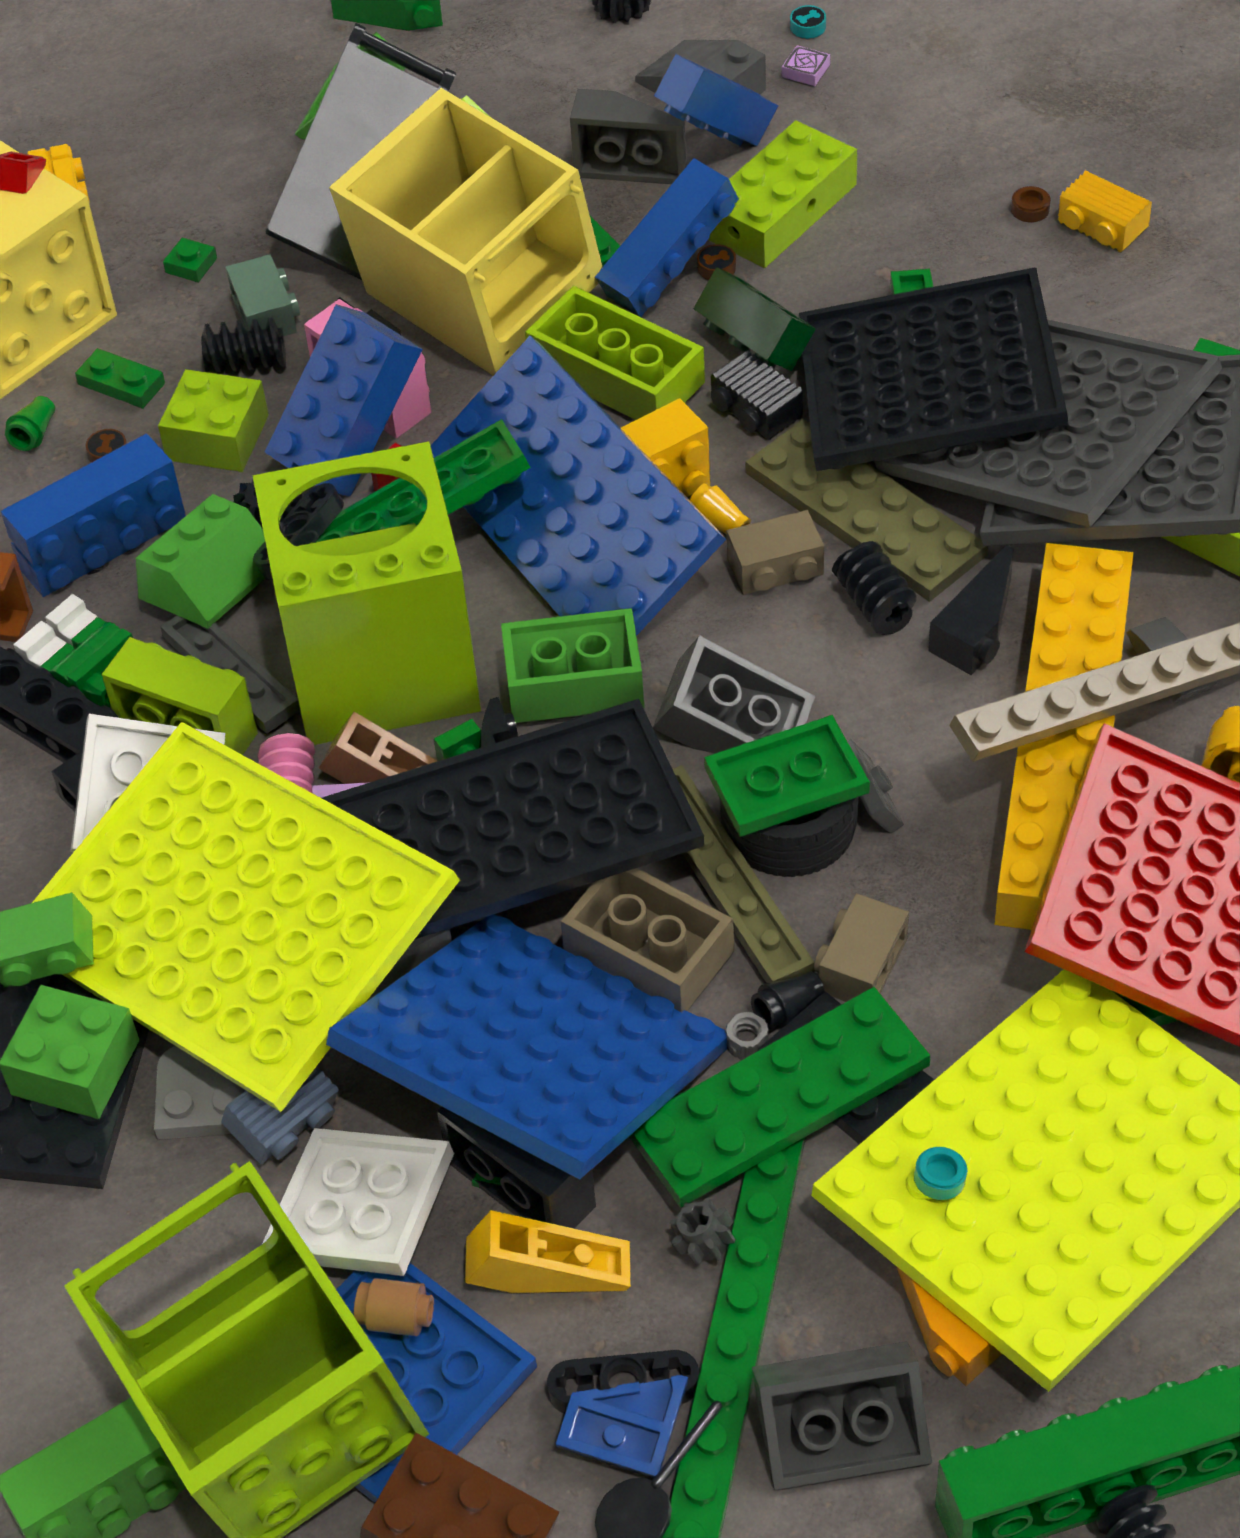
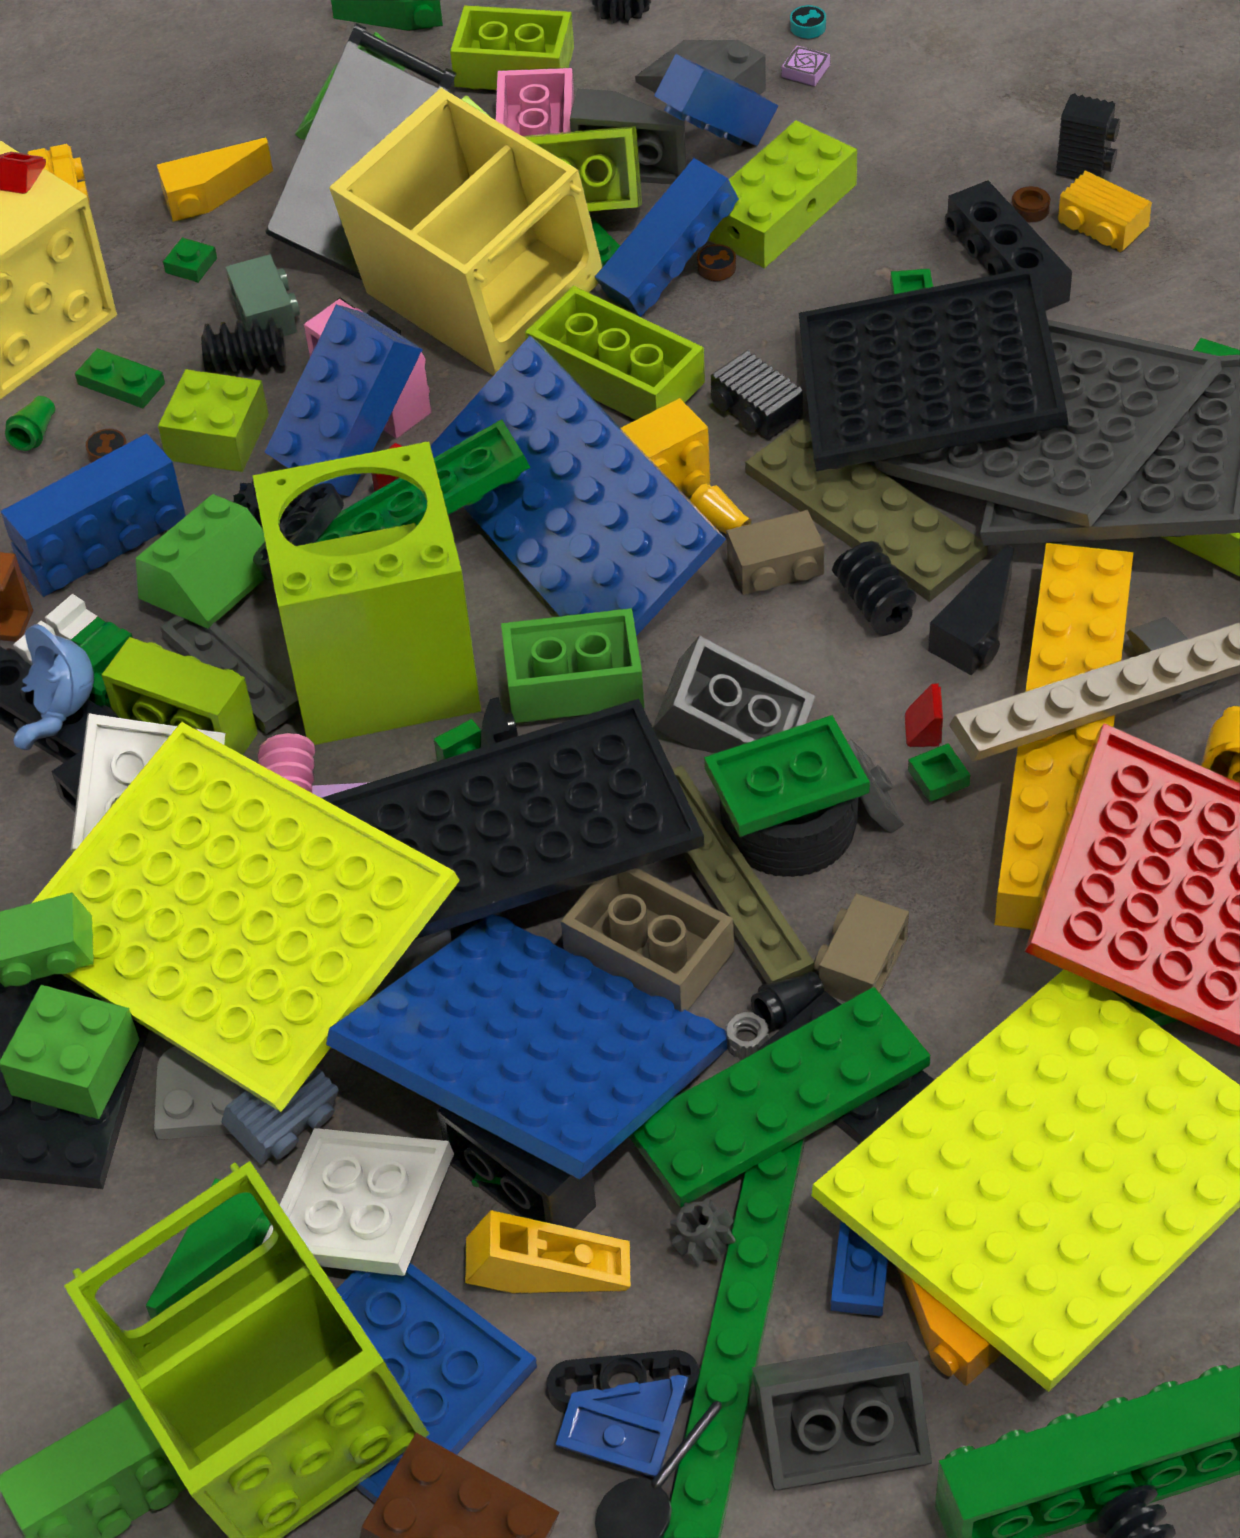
medium nougat slope [319,712,437,784] -> none
medium nougat brick [354,1278,434,1336] -> none
dark green brick [693,267,816,371] -> none
teal tile [914,1147,968,1200] -> none
none -> medium blue piece [13,624,94,750]
none -> green slope [146,1178,271,1319]
none -> yellow slope [157,137,273,222]
none -> lime brick [450,5,574,90]
none -> bright pink brick [496,68,575,136]
none -> lime brick [523,126,642,211]
none -> blue plate [831,1220,888,1316]
none -> red slope [905,683,943,747]
none -> green plate [908,743,971,802]
none -> black brick [945,180,1072,311]
none -> black brick [1056,93,1120,179]

